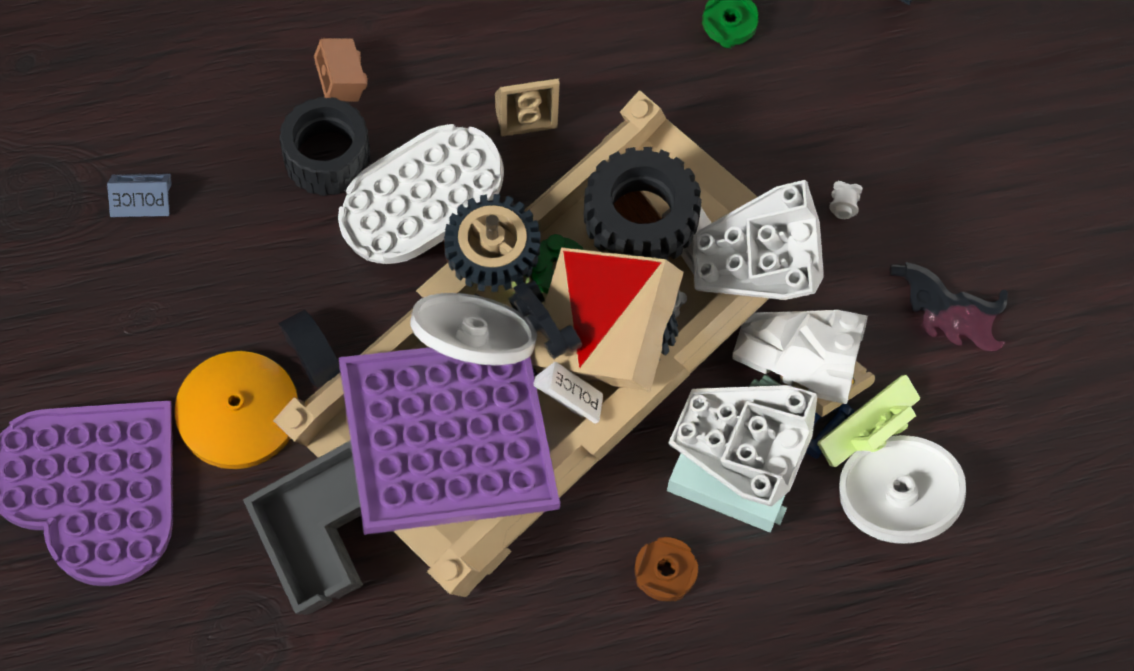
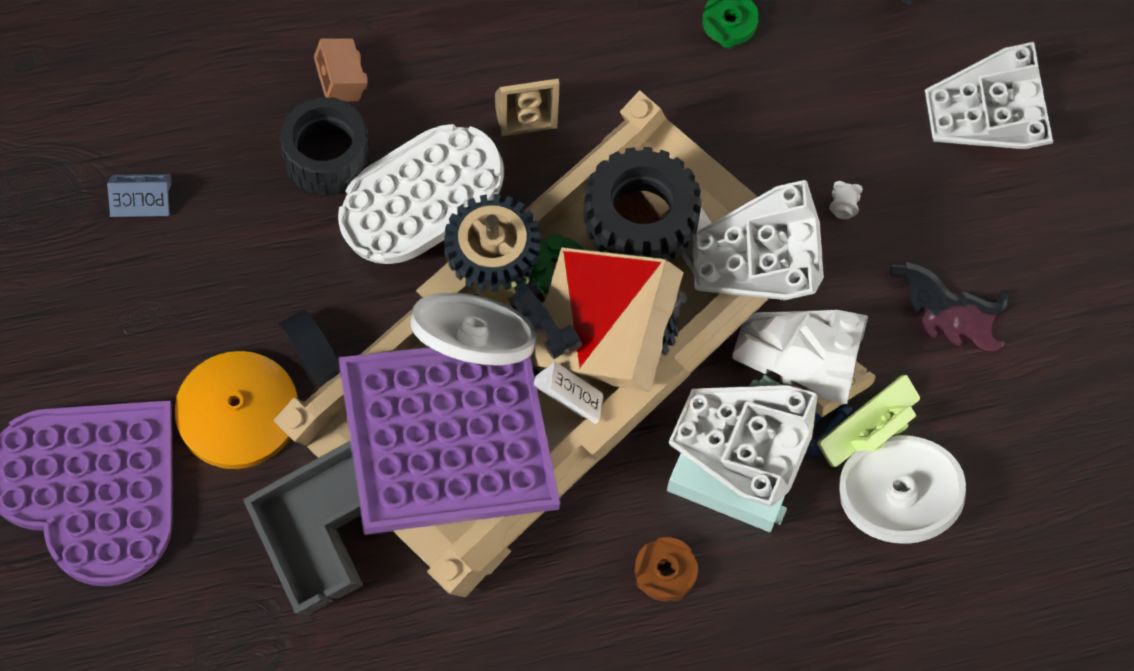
none -> white wedge [925,42,1053,149]

